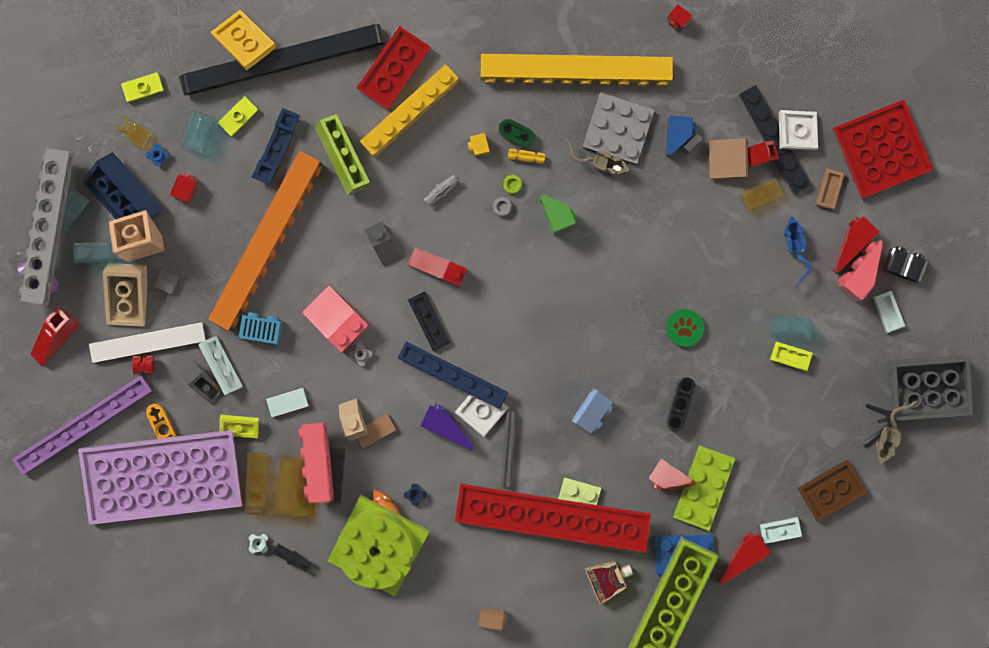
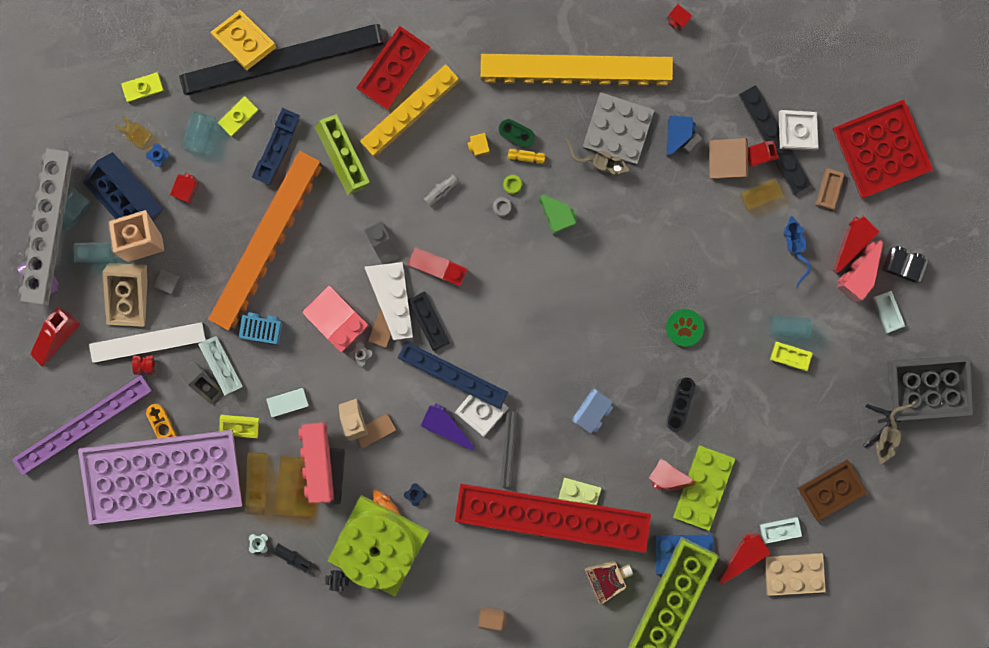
none -> black gear [325,570,349,592]
none -> white wing [364,262,413,341]
none -> medium nougat tile [368,308,391,348]
none -> tan plate [764,553,826,596]

